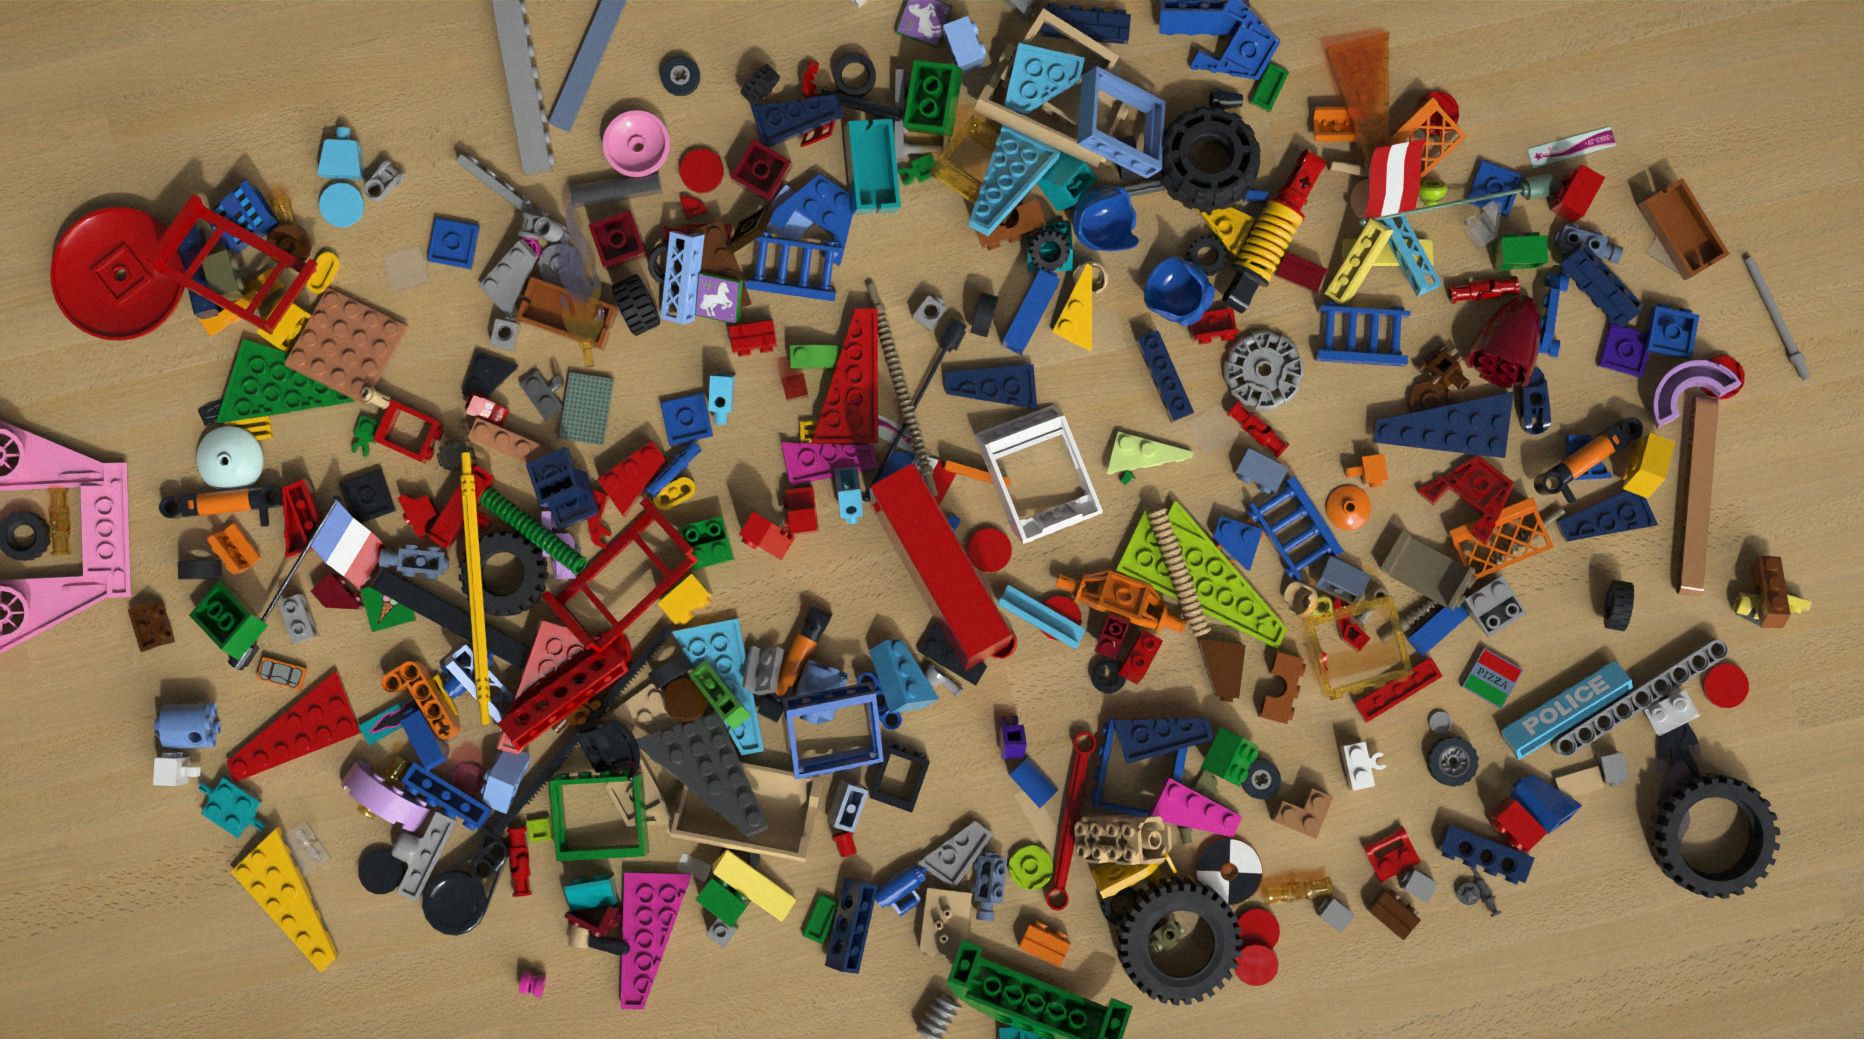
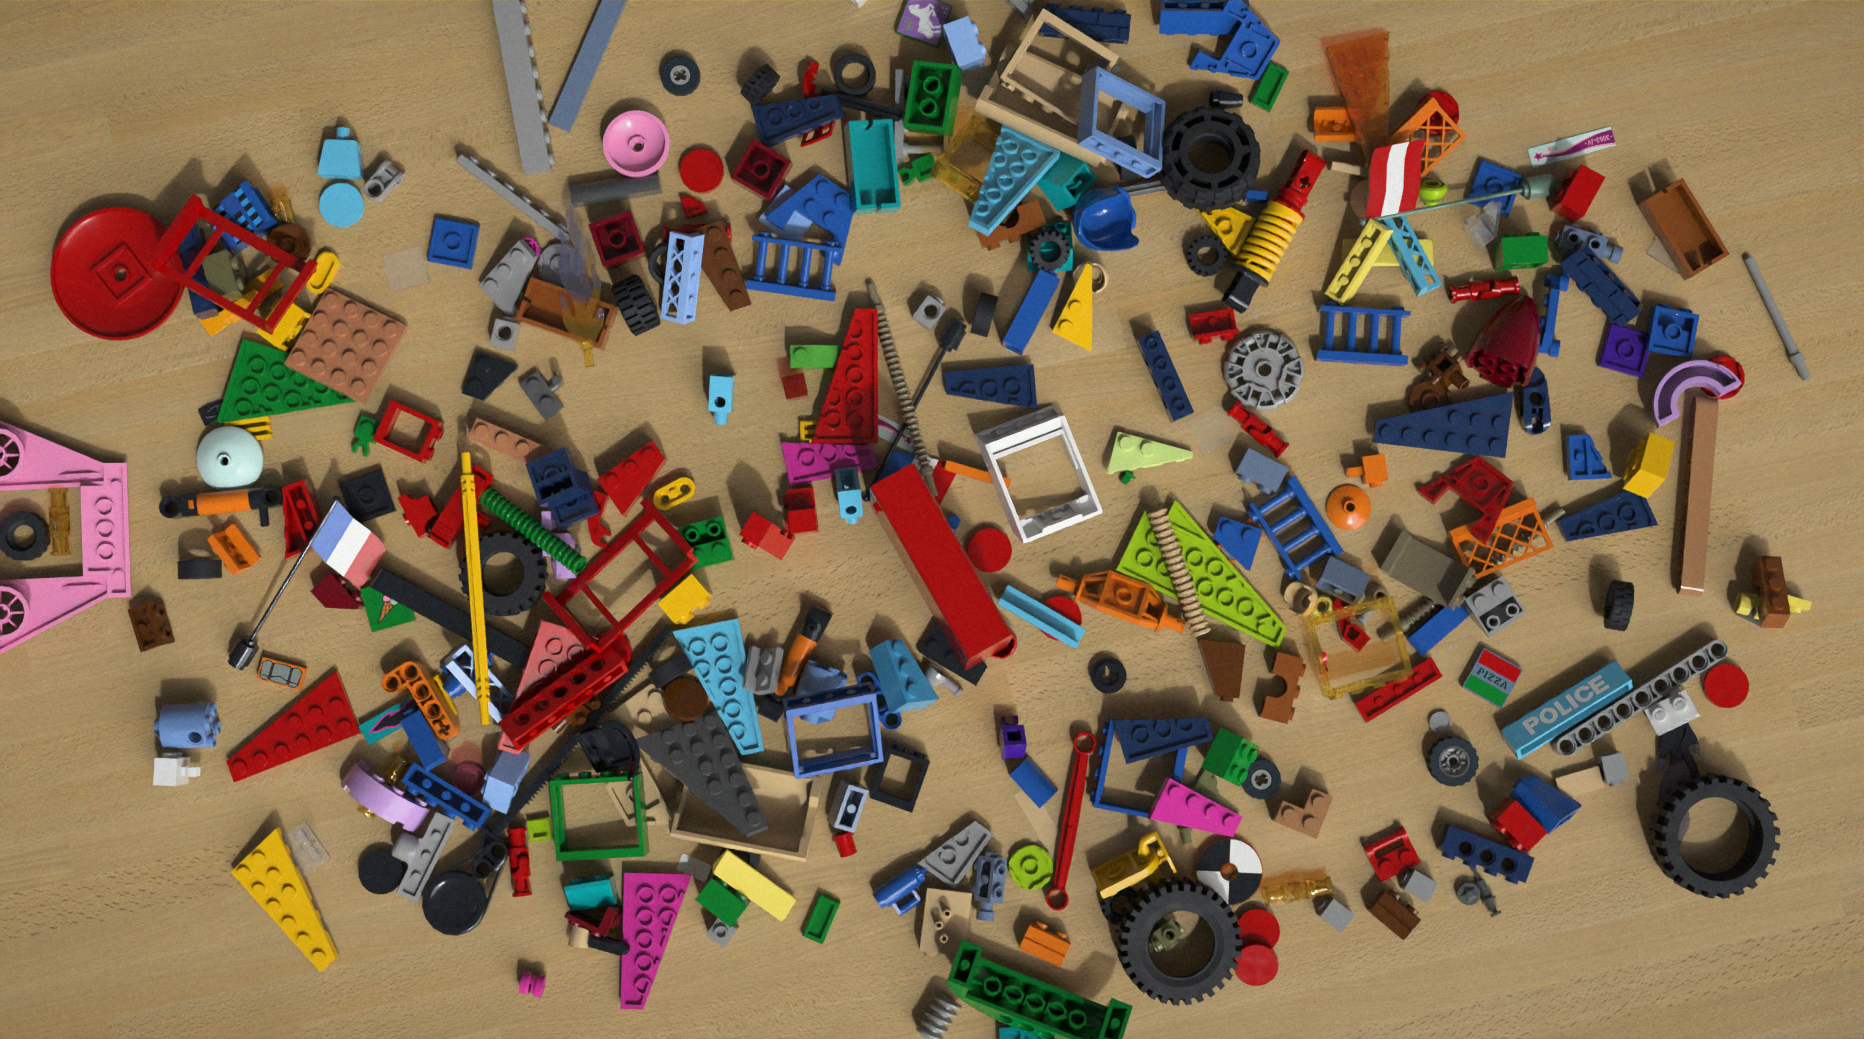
green brick [189,581,268,660] -> none
teal plate [198,776,267,839] -> none
light grey brick [278,594,320,644] -> none
tan pin [360,386,390,409] -> none
sand blue brick [379,544,449,579] -> none
clear smoke brick [437,439,478,472] -> none
leg [464,390,510,426] -> none
light grey piece [518,213,563,242] -> none
sand green tile [559,372,614,445] -> none
blue pin [645,441,702,498] -> none
blue tile [660,393,714,446] -> none
bright green slope [688,660,751,730] -> none
tile [695,271,743,324] -> none
dark brown tile [727,204,775,254] -> none
red brick [728,319,778,357] -> none
dark blue brick [825,877,878,974] -> none
medium azure plate [1004,43,1085,115] -> none
tan brick [1074,814,1172,865] -> none
dark red slope [1094,612,1131,659] -> none
red brick [1118,630,1163,685] -> none
blue piece [1144,256,1215,326] -> none
dark red panel [1275,252,1328,293] -> none
white brick [1339,741,1386,791] -> none
black piece [1534,417,1643,504] -> none

